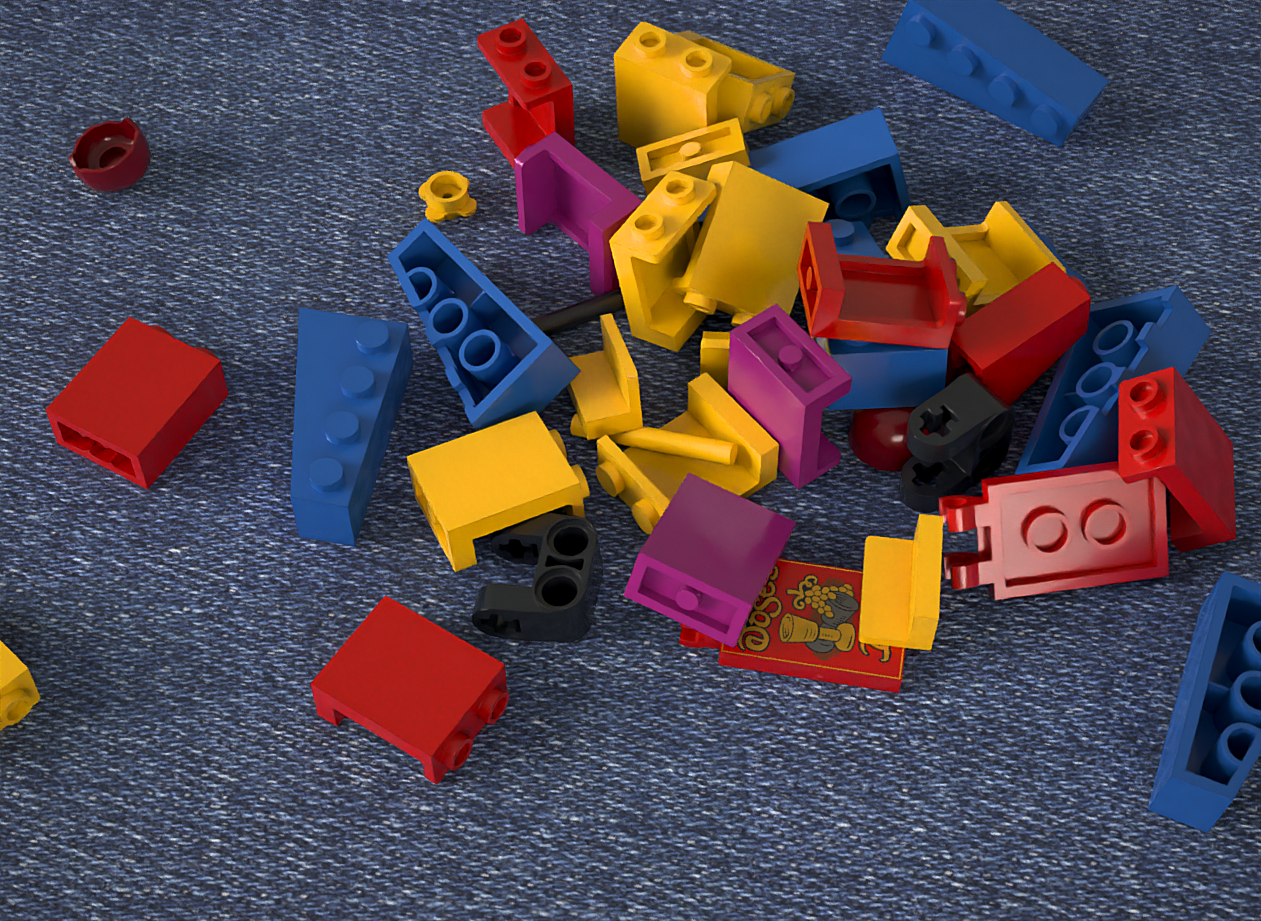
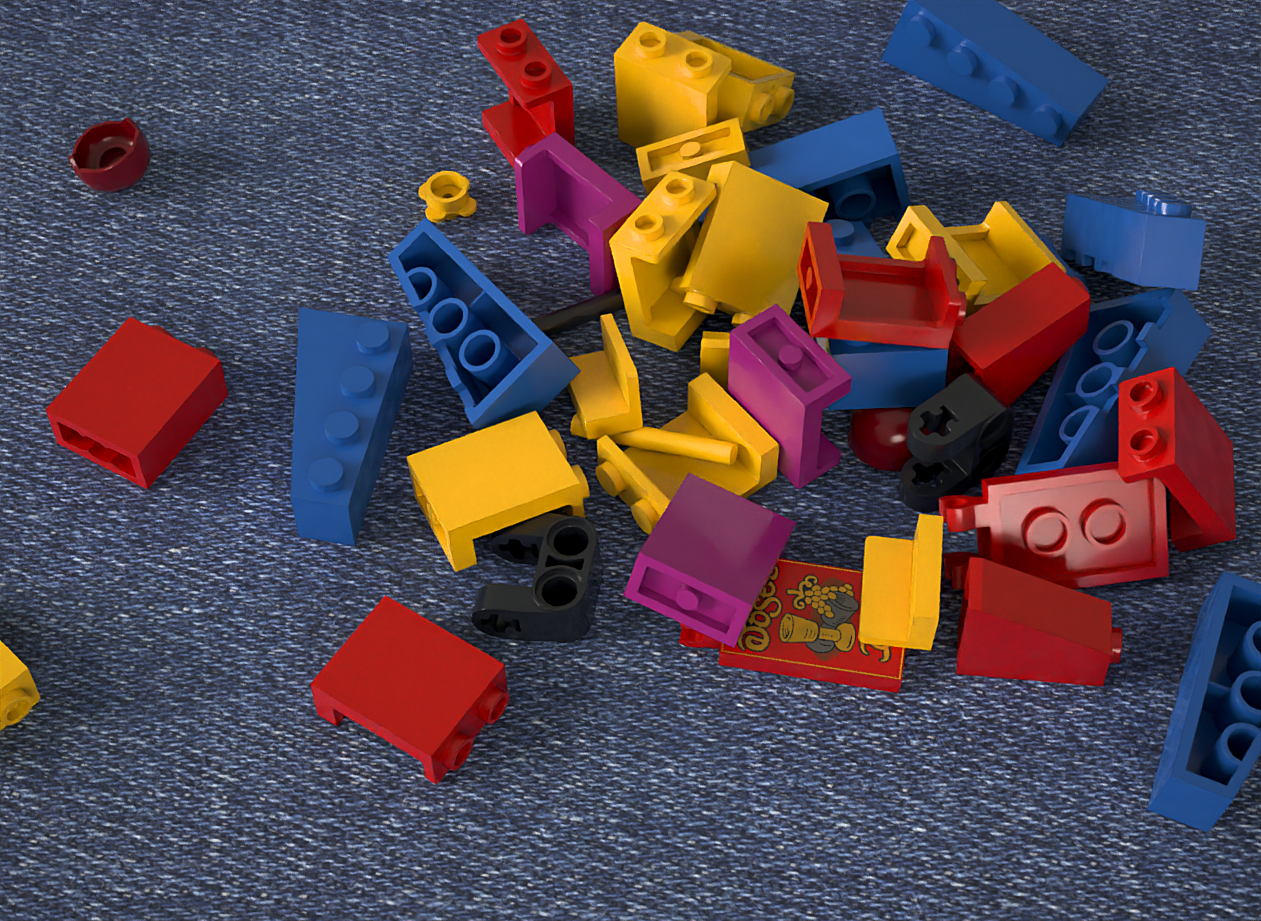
none -> red slope [956,557,1122,687]
none -> blue wedge [1060,190,1207,291]

